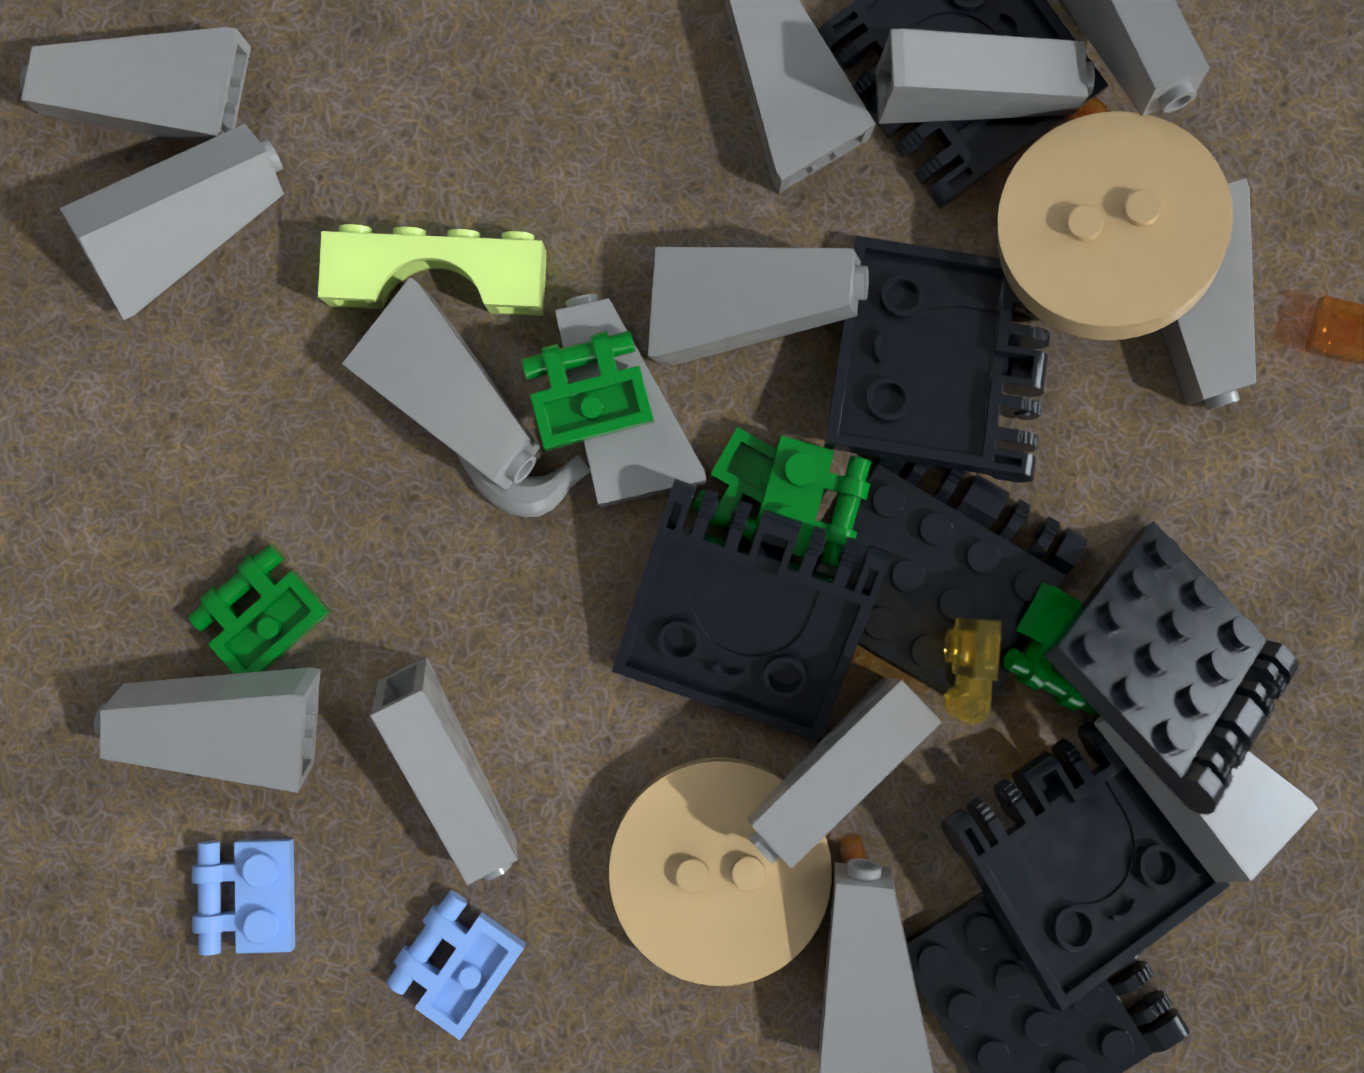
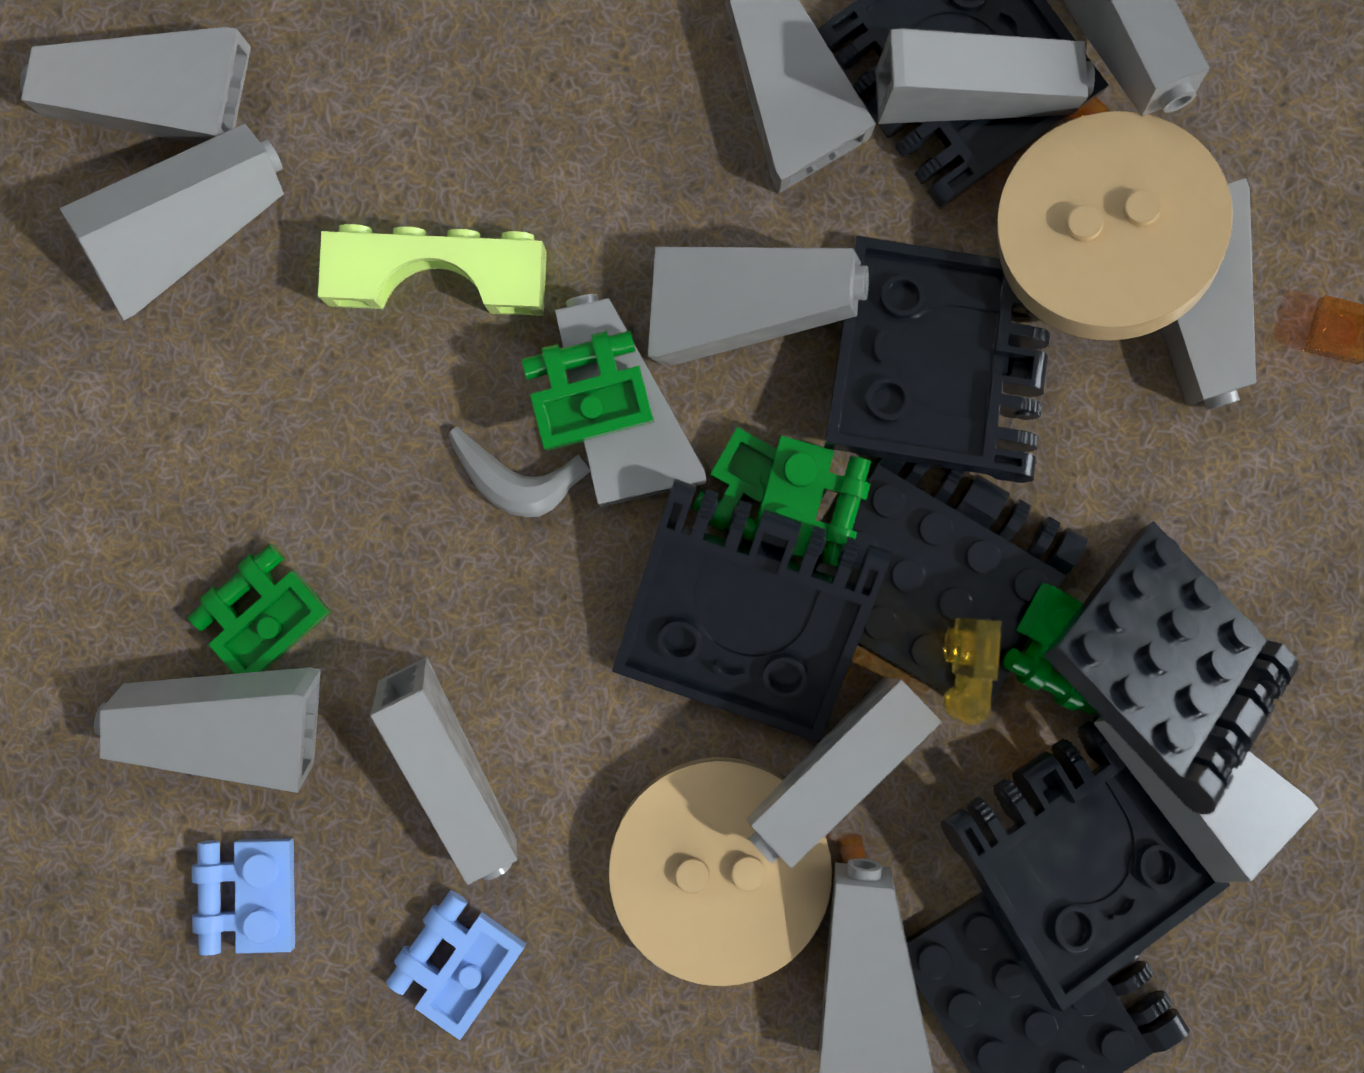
light grey slope [342,277,540,491] -> none

